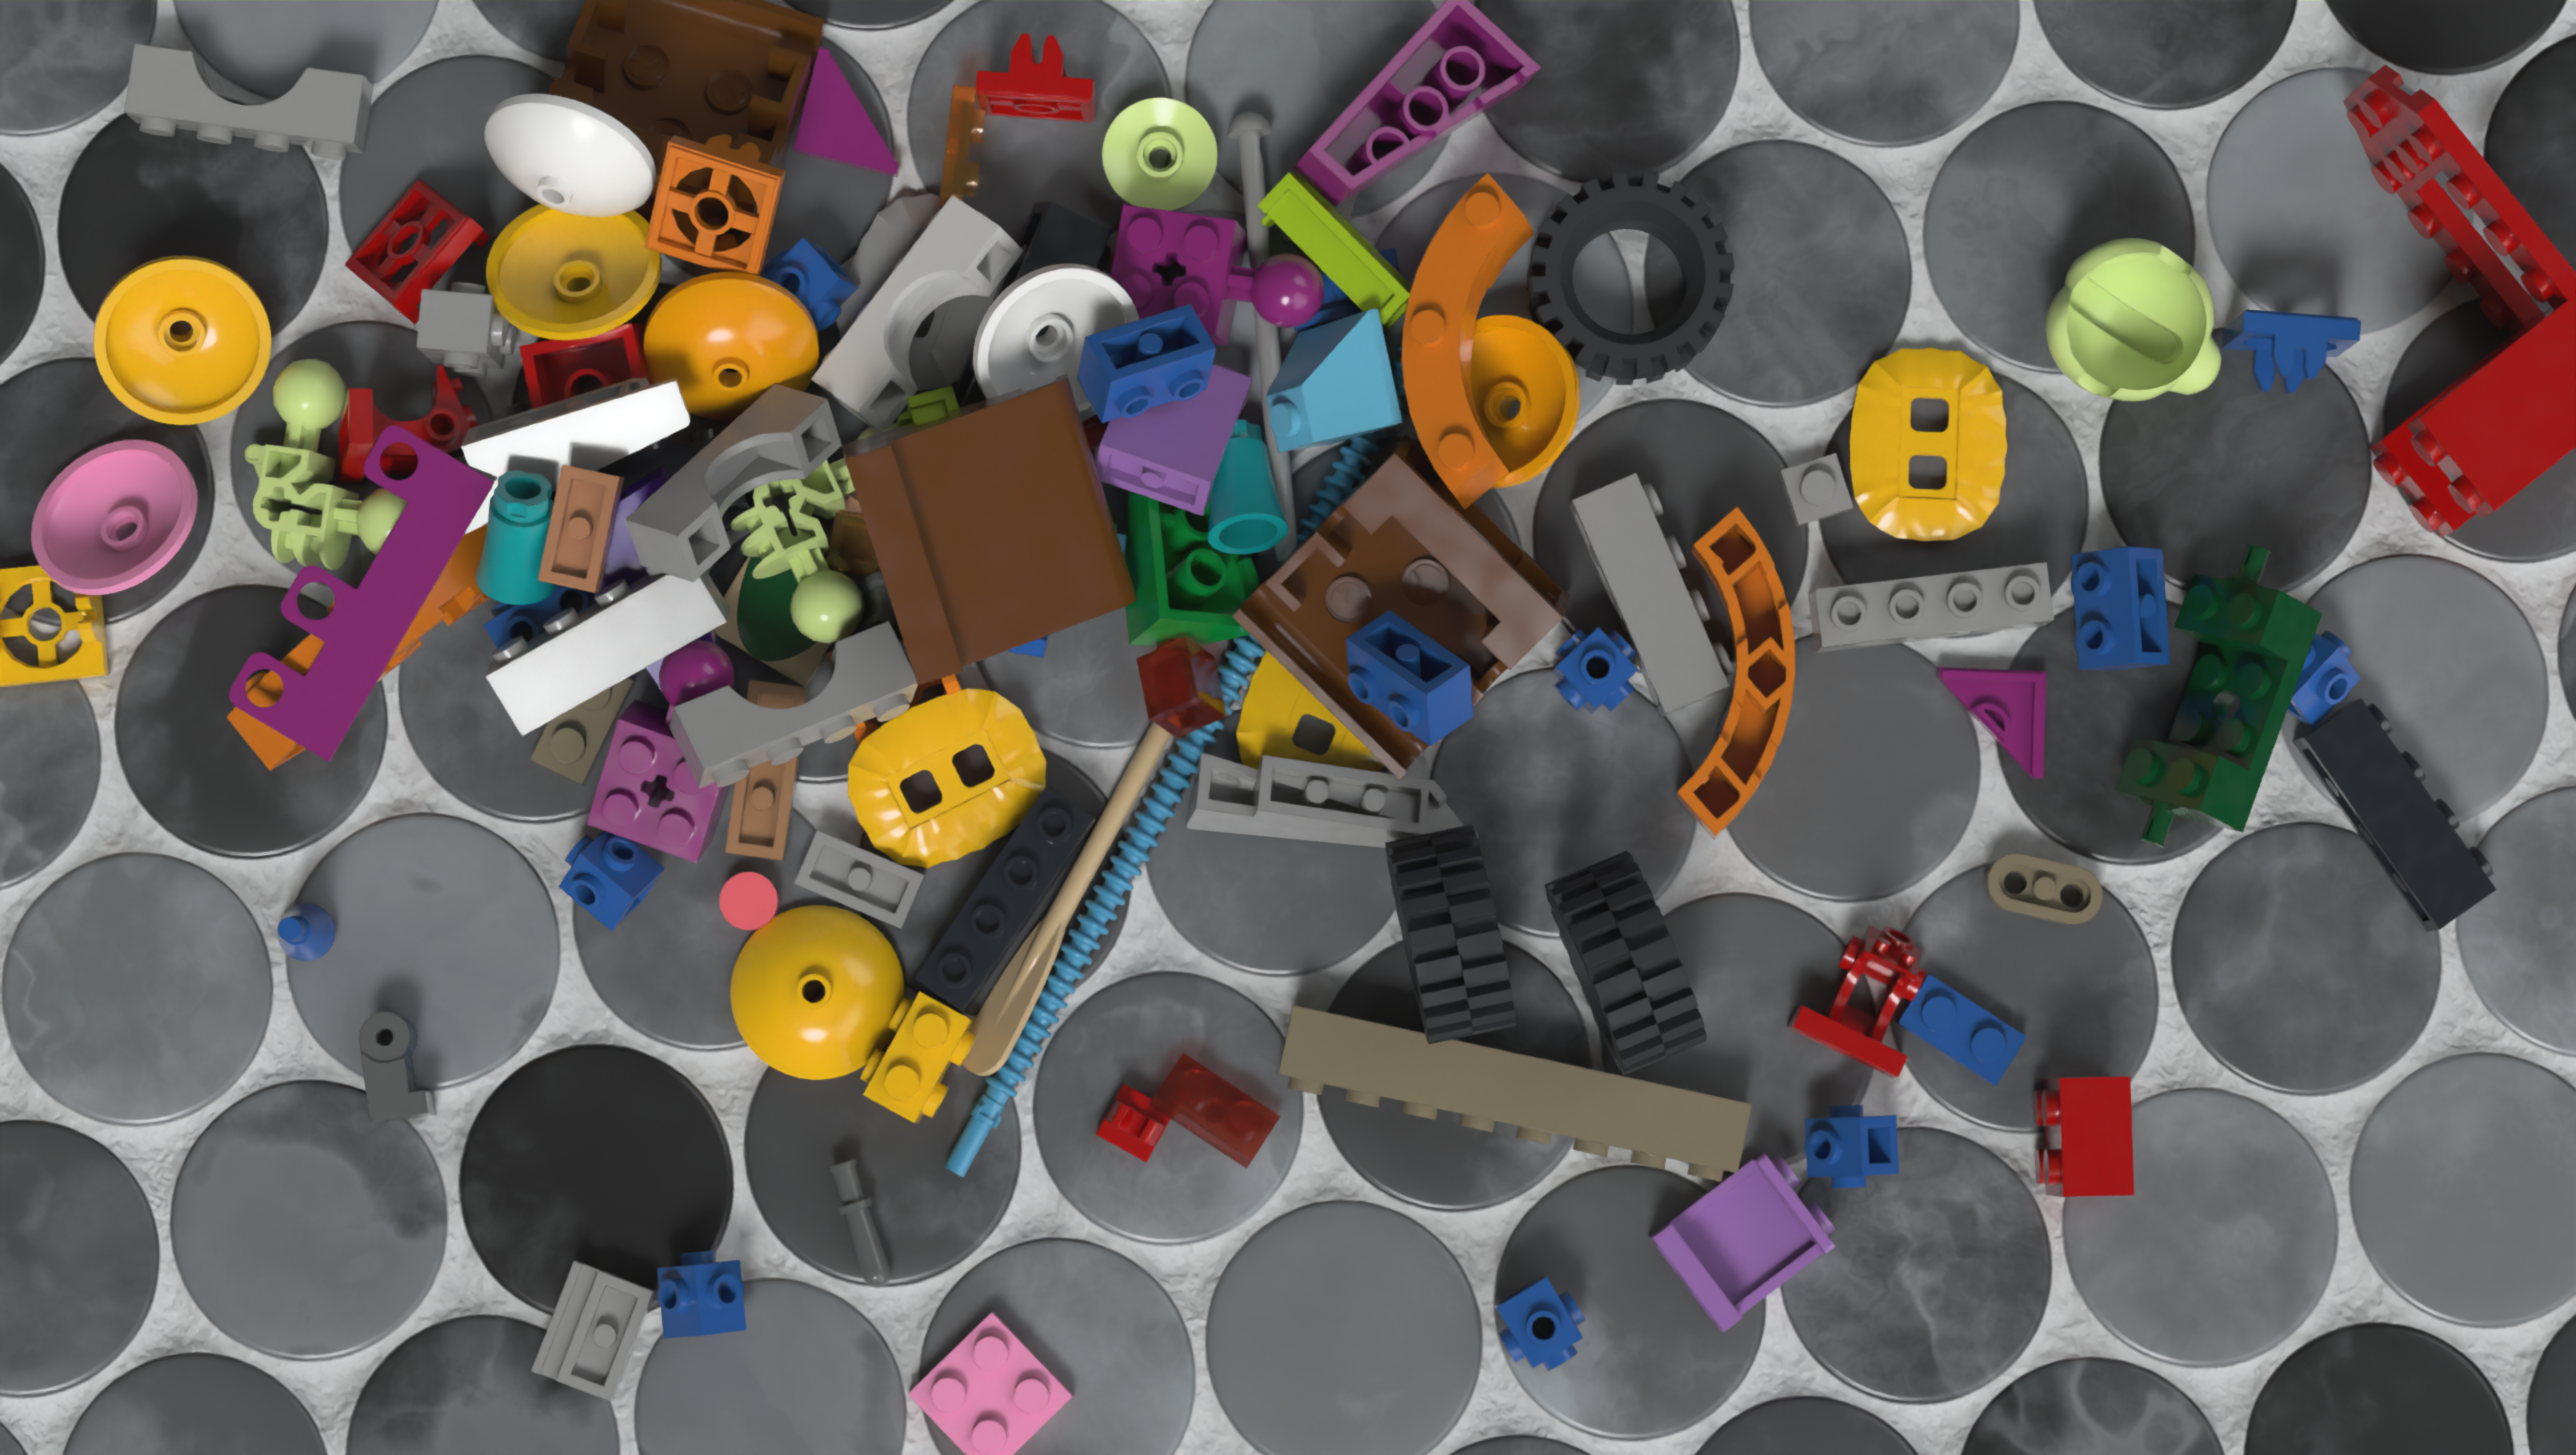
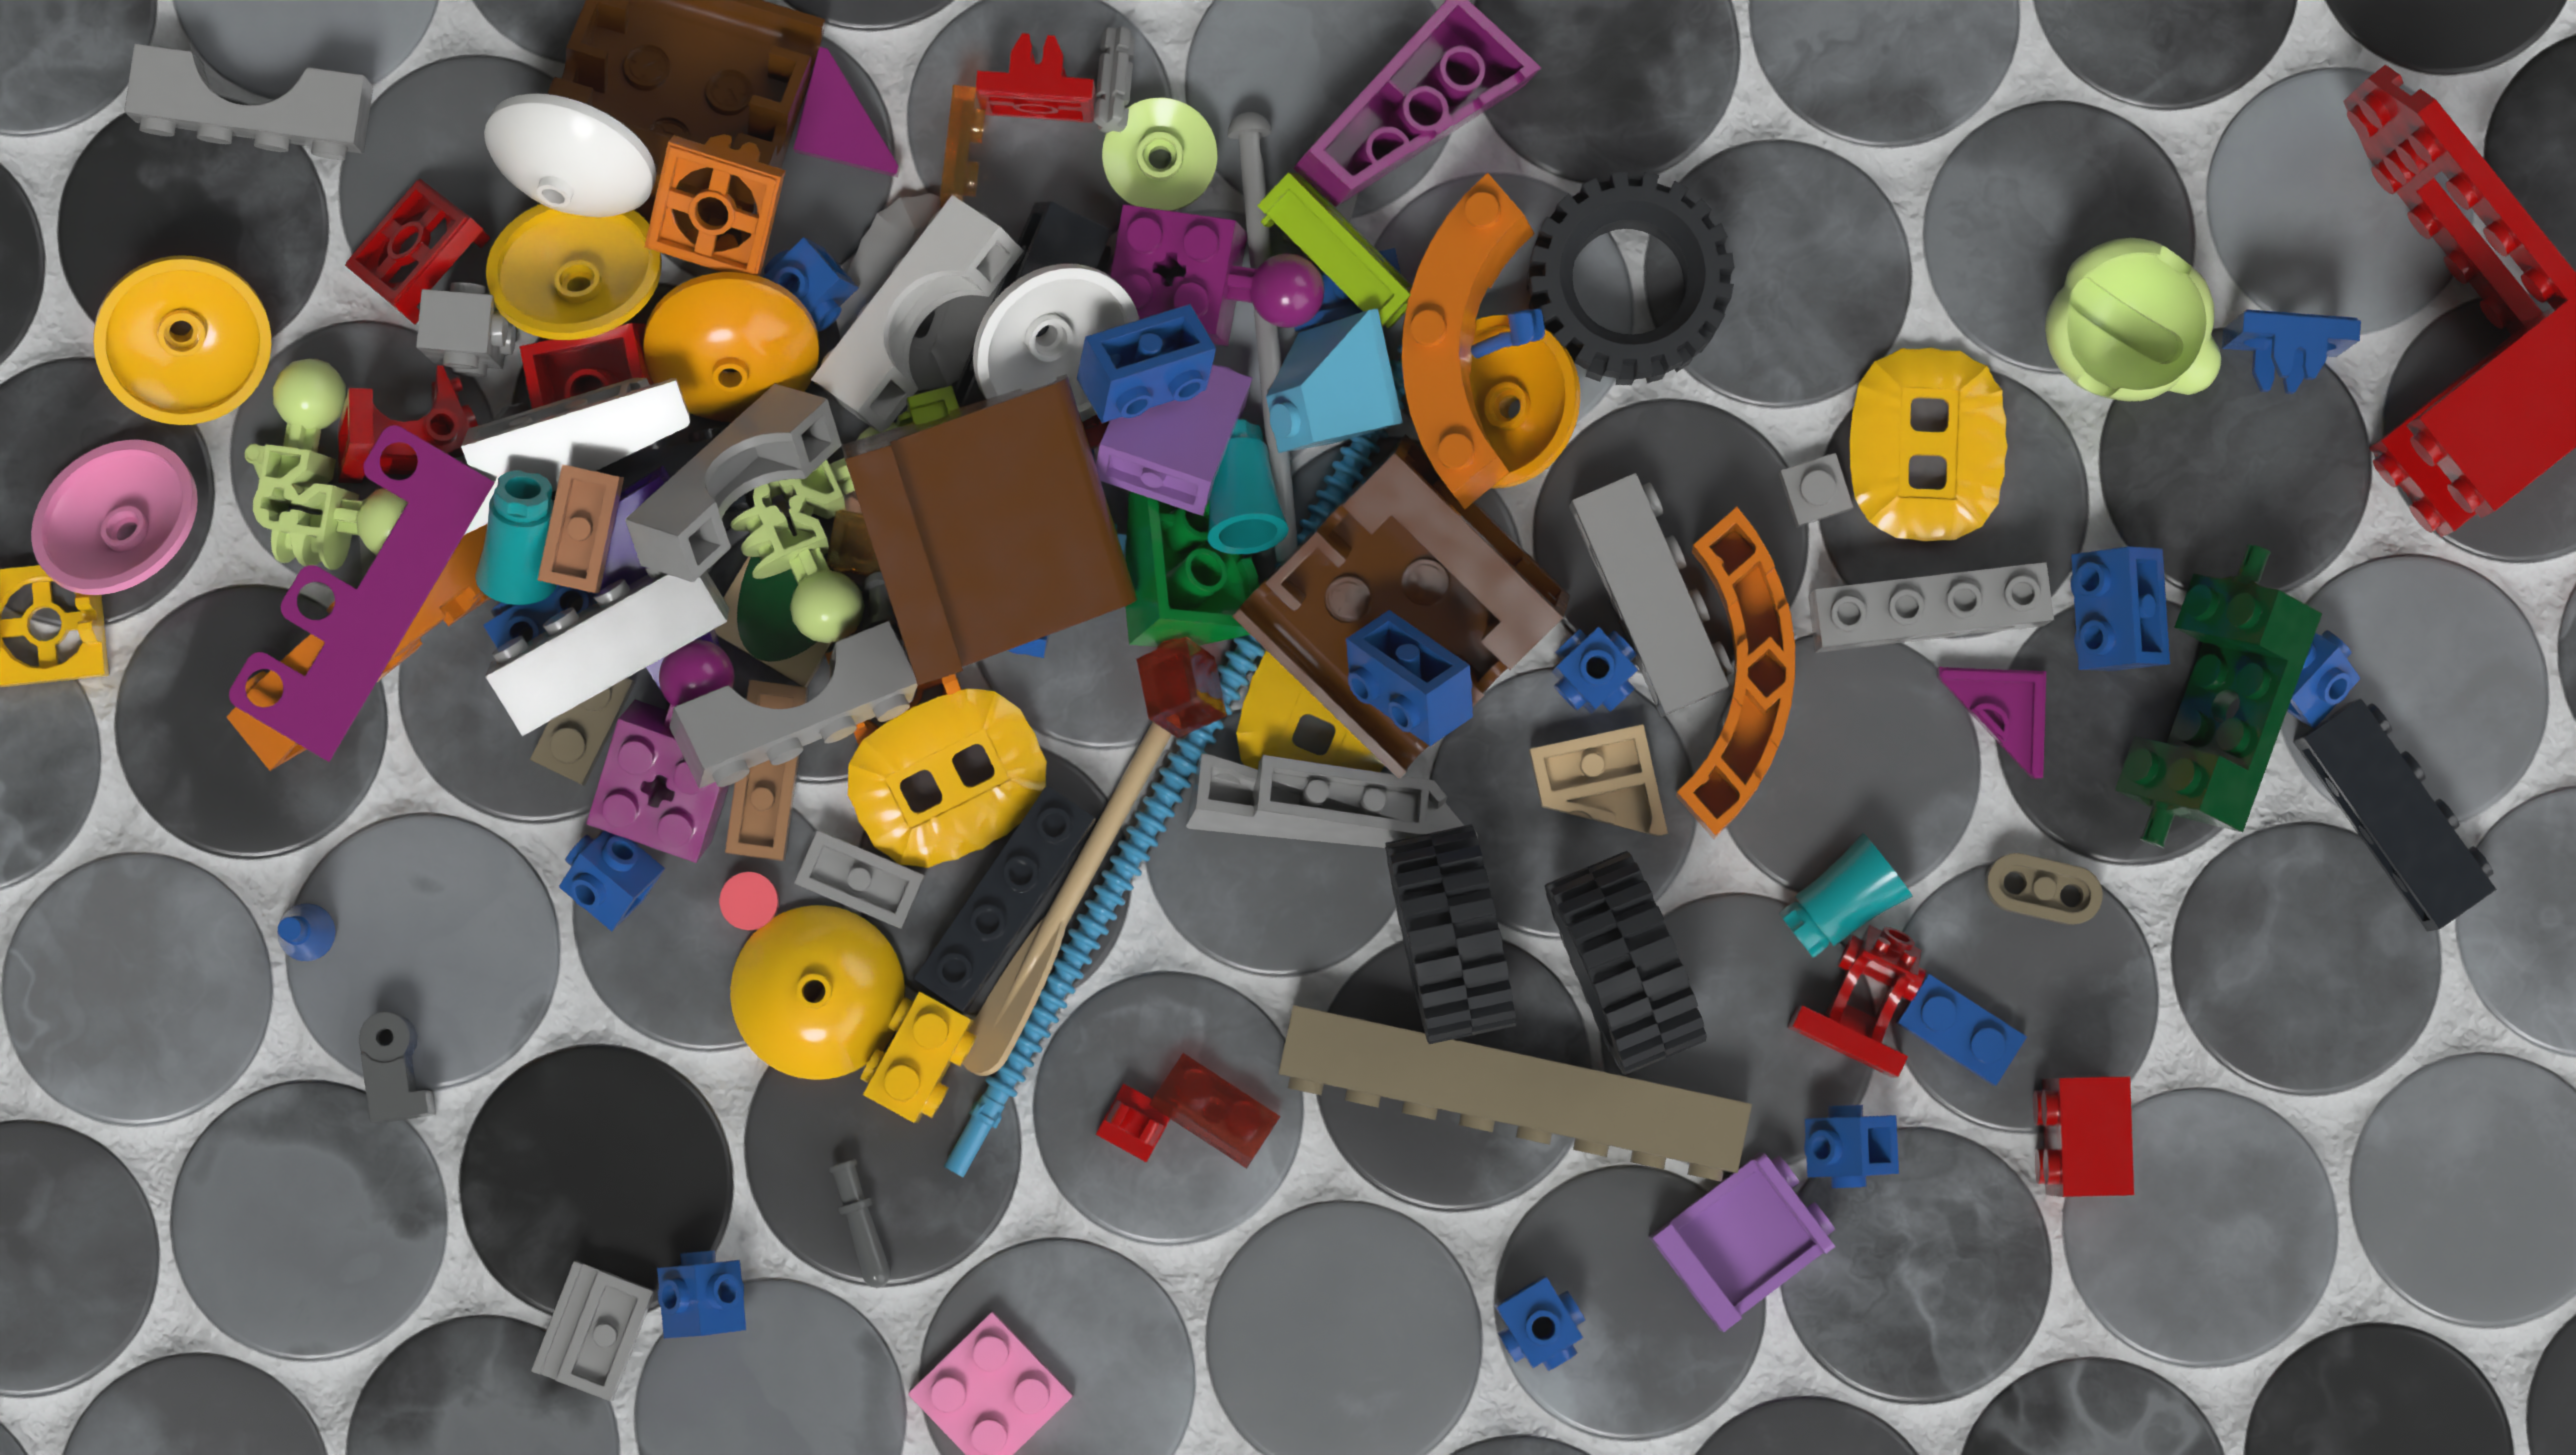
none -> light grey axle [1093,26,1135,133]
none -> blue hand [1471,308,1545,358]
none -> tan wing [1529,724,1668,836]
none -> teal plant [1778,833,1913,958]

